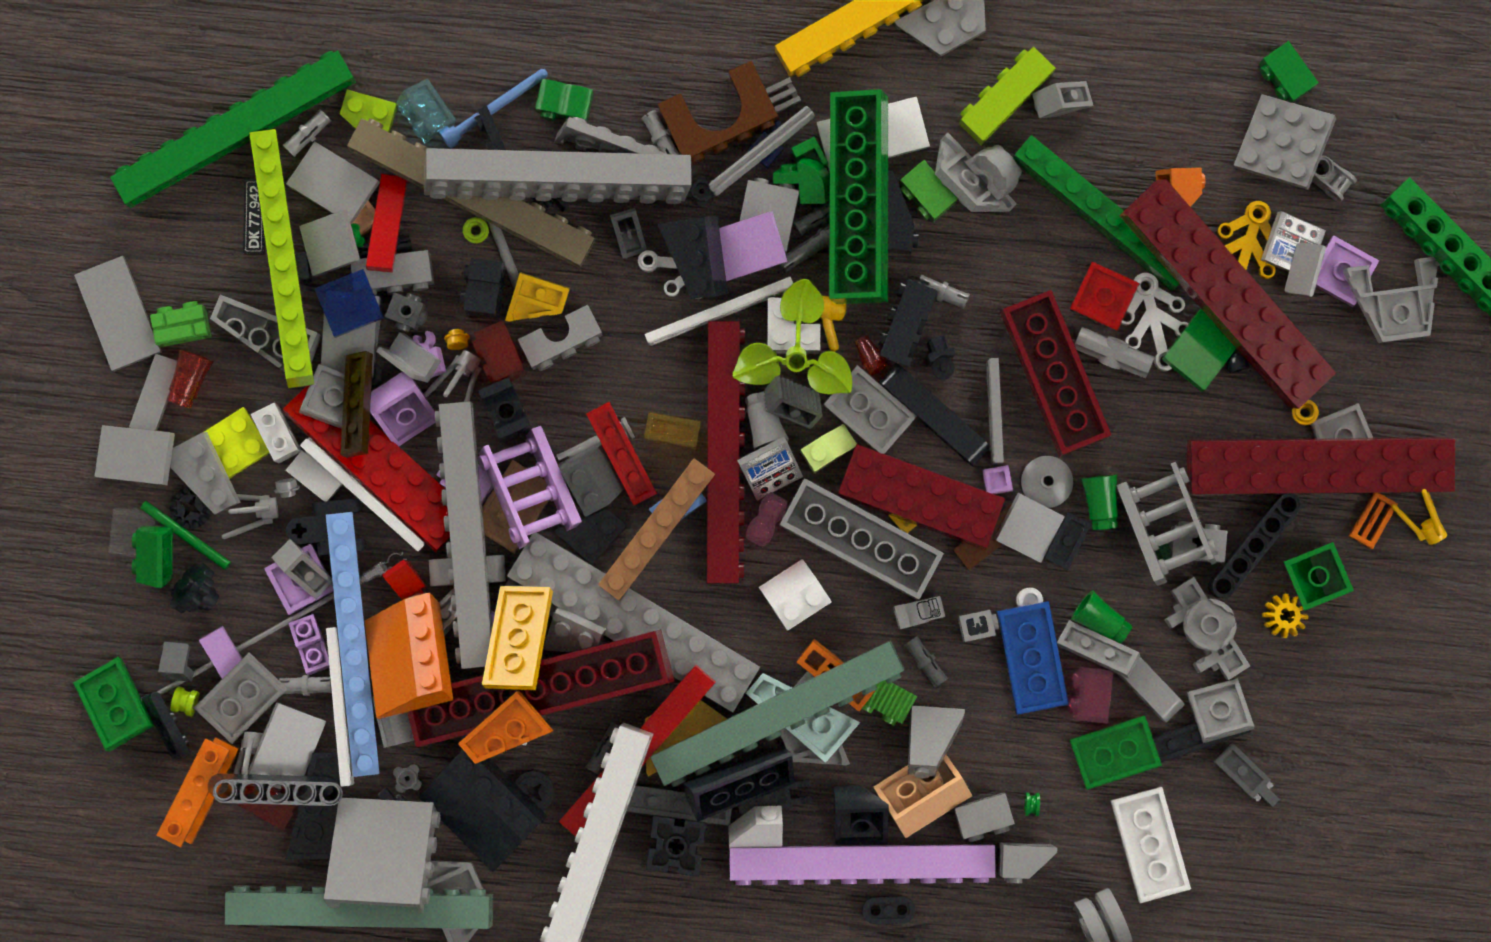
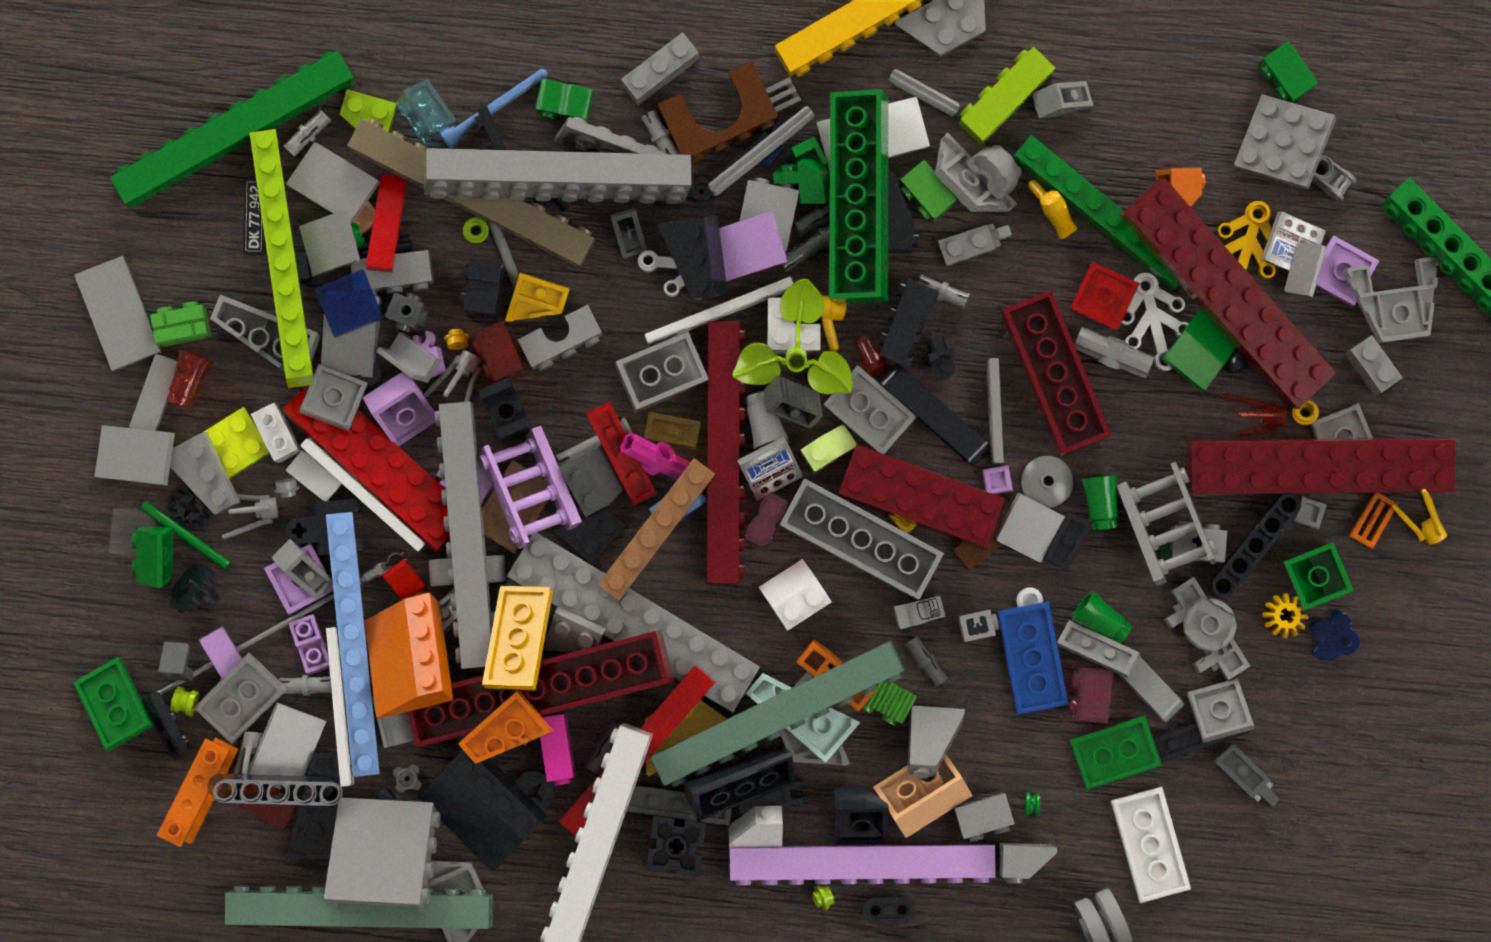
dark brown plate [340,351,373,458] -> none
none -> dark pink brick [540,713,576,786]
none -> light grey slope [615,332,709,413]
none -> dark pink piece [620,433,691,481]
none -> light grey brick [621,32,699,106]
none -> lime plate [812,884,834,911]
none -> light grey axle [889,69,960,117]
none -> light grey hinge [938,224,1012,266]
none -> yellow piece [1028,180,1077,239]
none -> clear red plant [1223,393,1286,437]
none -> light grey tile [1292,496,1327,530]
none -> clear blue plate [1310,610,1360,660]
none -> light grey brick [1344,335,1403,396]

